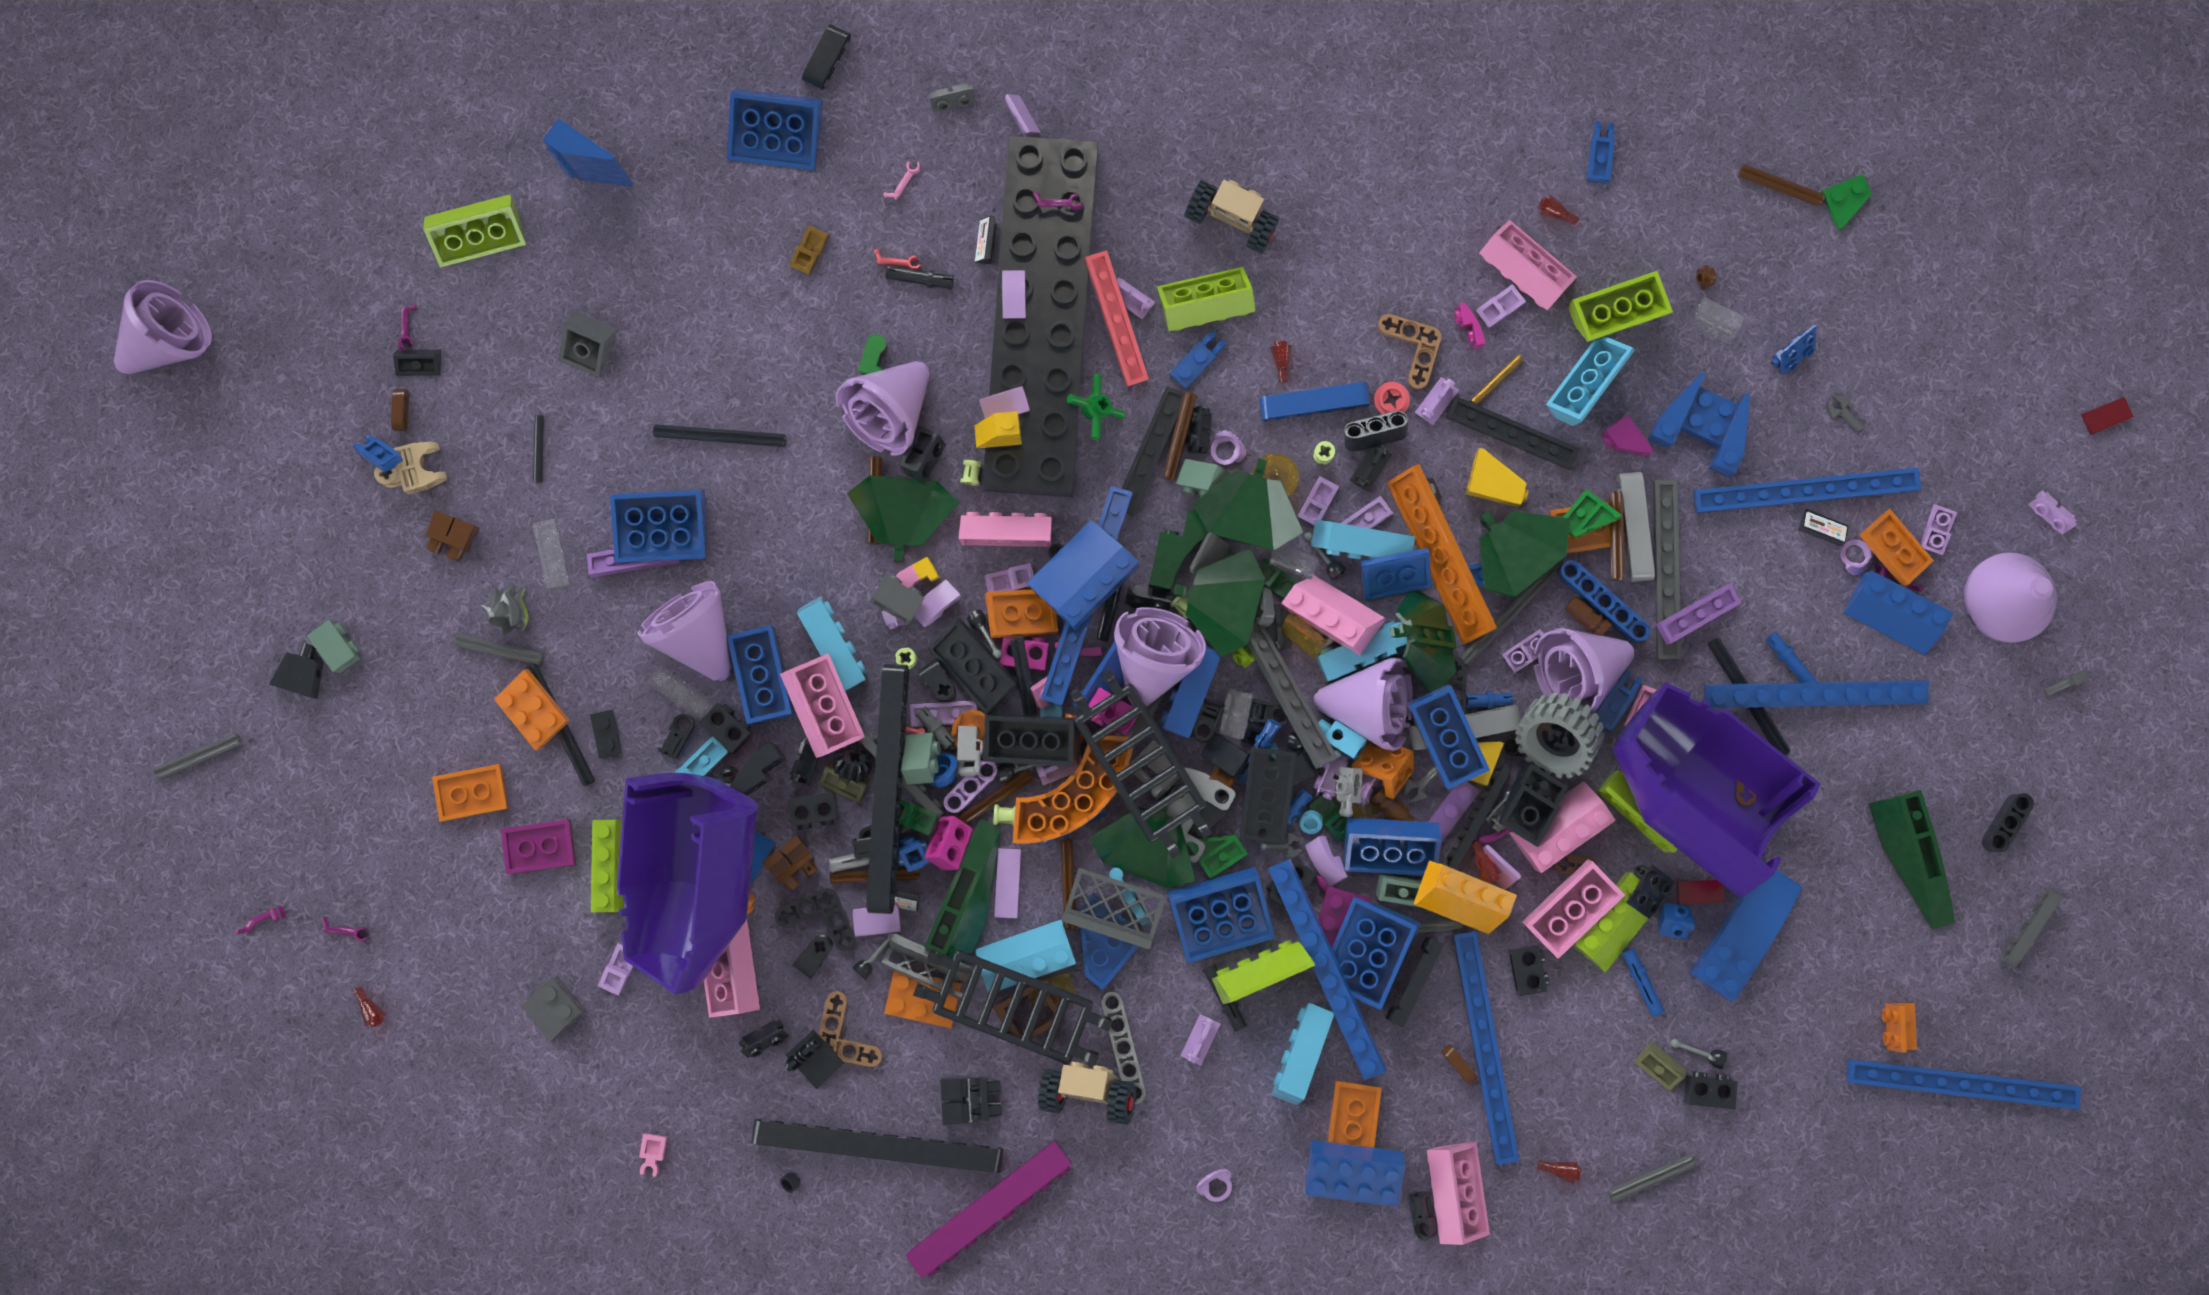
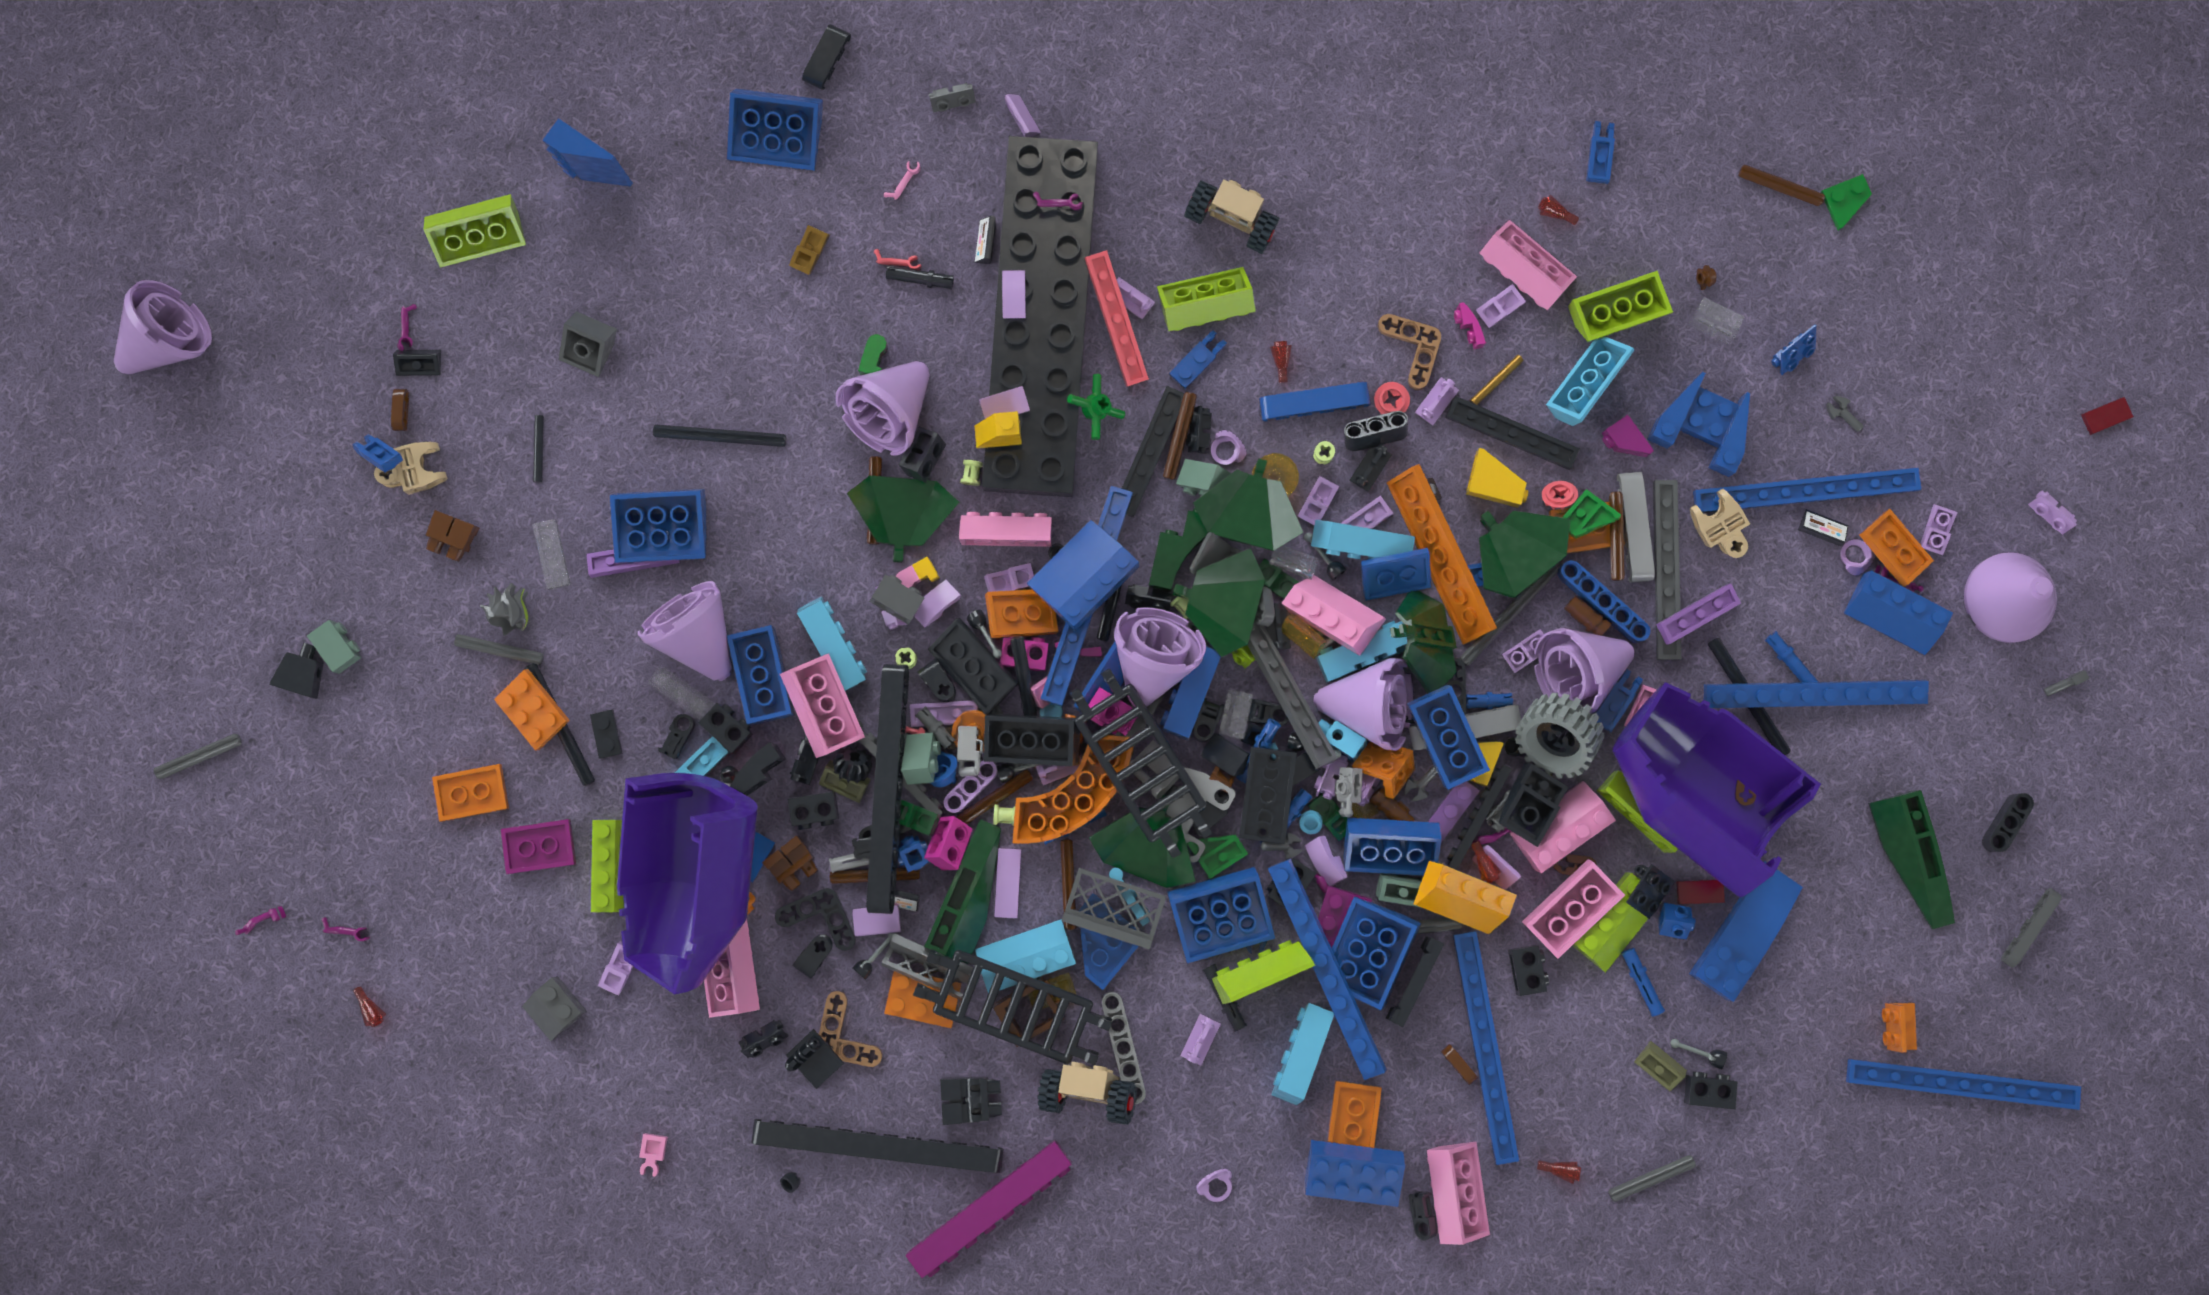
none -> coral gear [1542,481,1578,511]
none -> tan piece [1690,489,1750,558]

